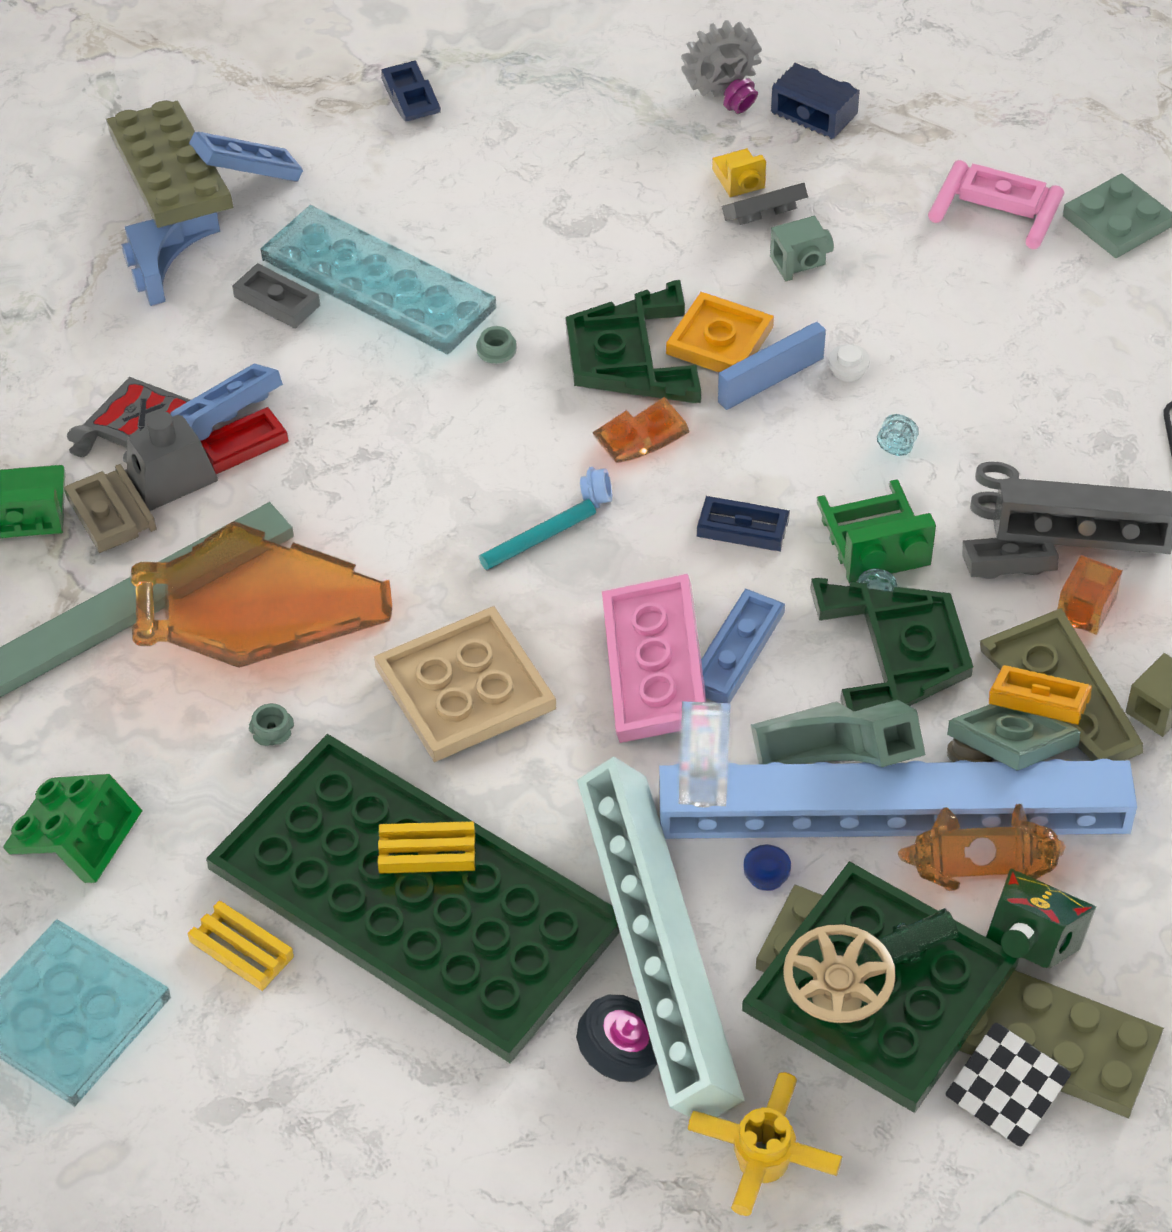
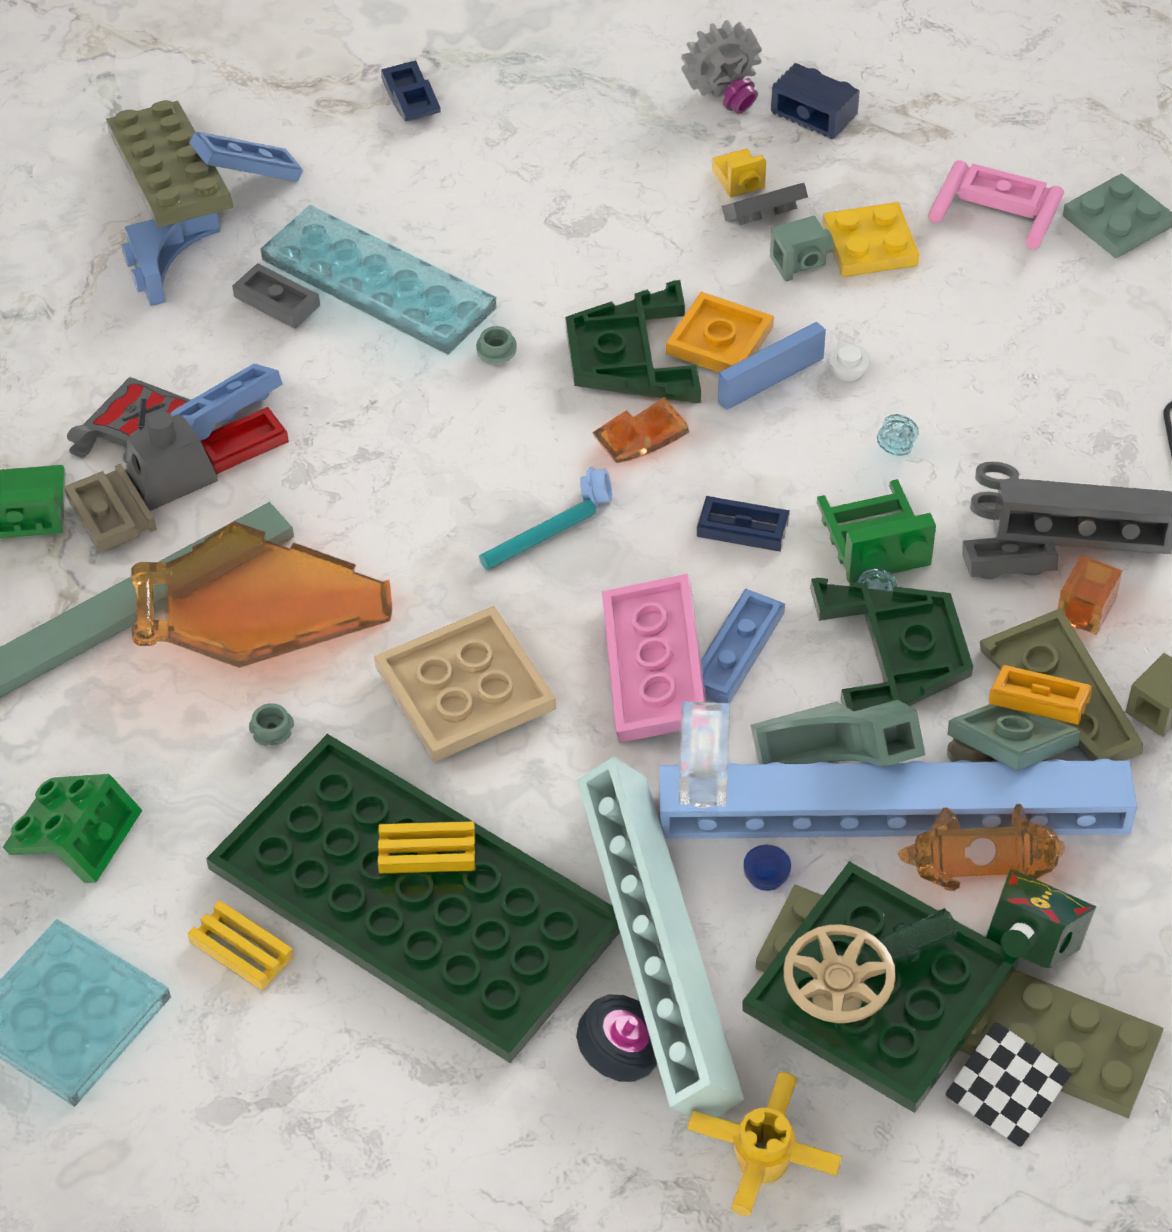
none -> yellow plate [822,202,919,277]

